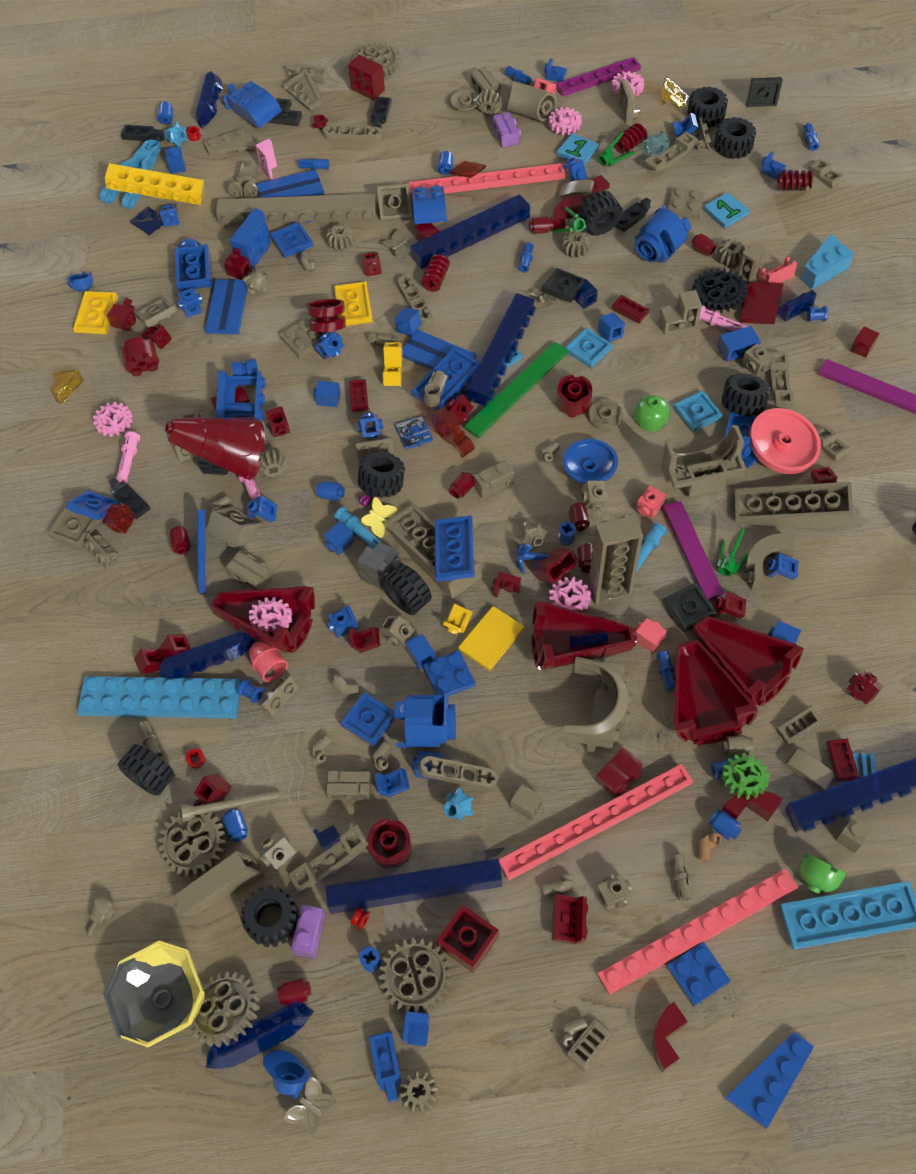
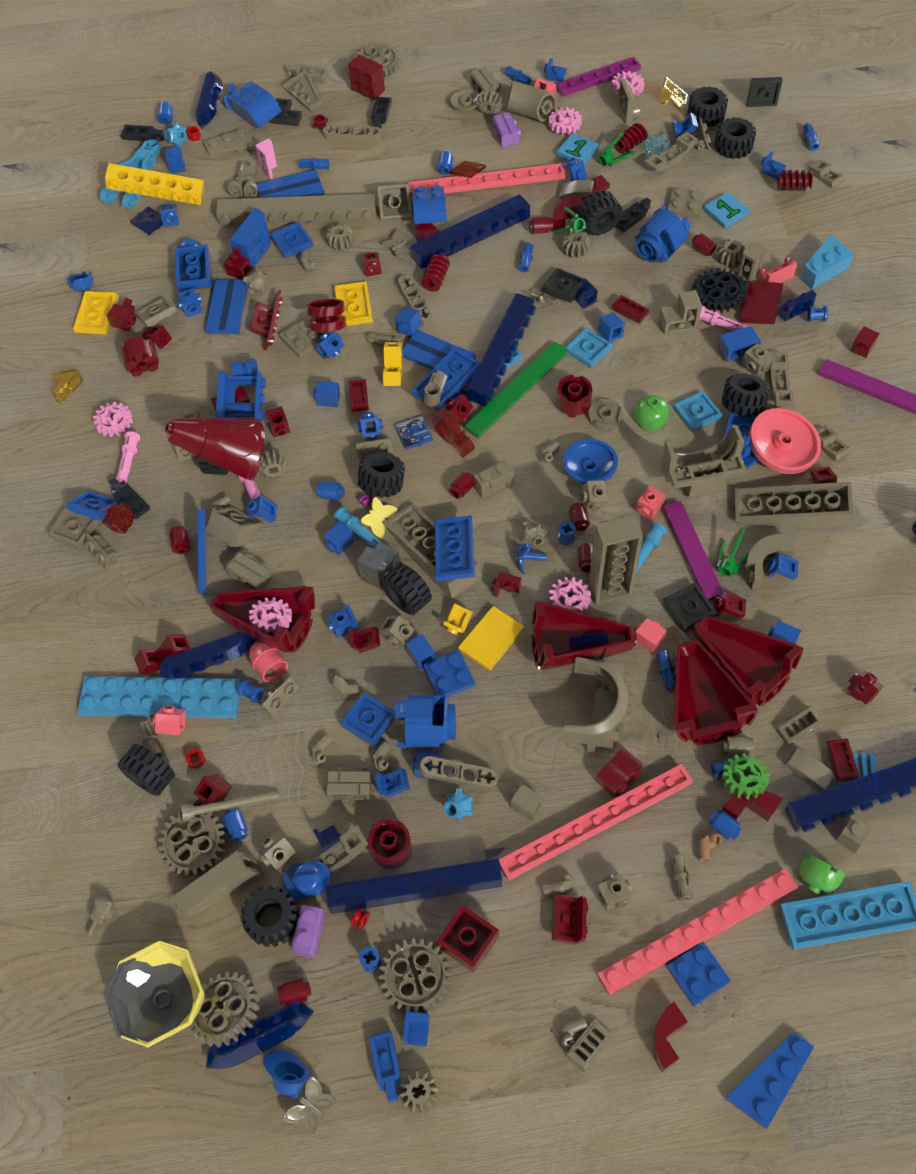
dark red brick [533,548,579,583] -> none
none -> coral brick [153,706,186,735]
none -> dark red bracket [250,290,283,350]
none -> blue piece [282,861,331,899]

